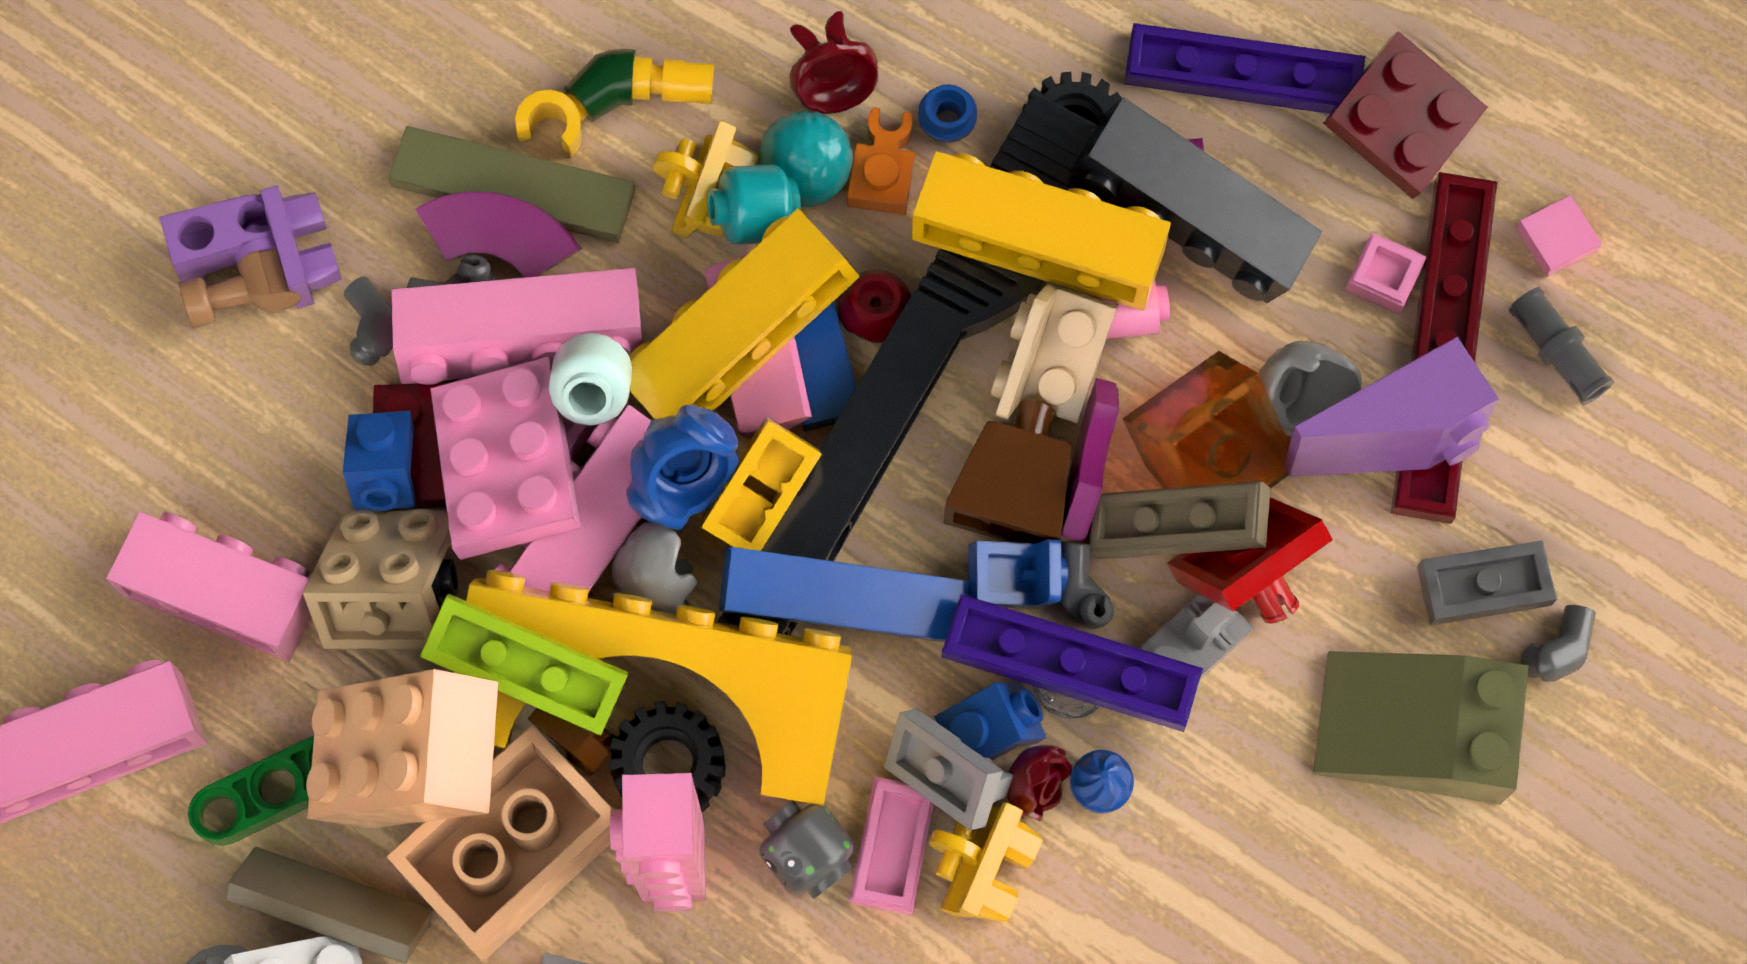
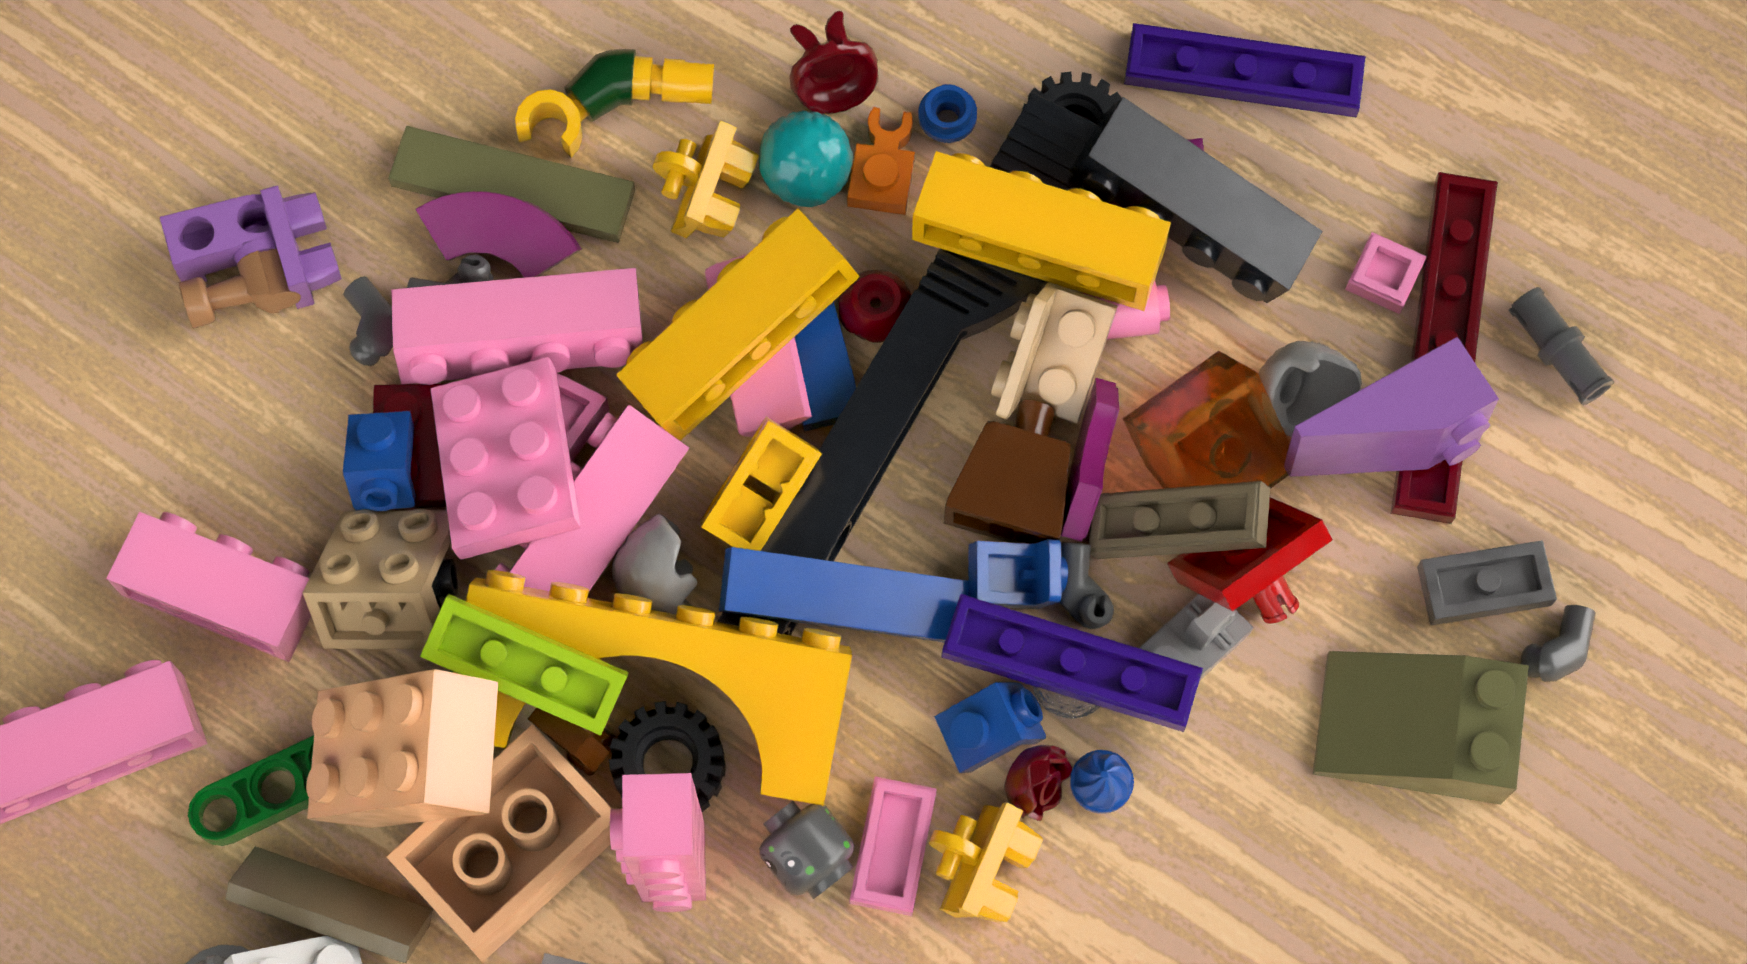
light aqua head [548,333,633,426] -> none
blue hair [626,404,739,530] -> none
teal head [707,164,801,245] -> none
light grey hinge [884,709,1013,830] -> none
dark red plate [1323,31,1488,199] -> none
bright pink tile [1516,195,1602,277] -> none

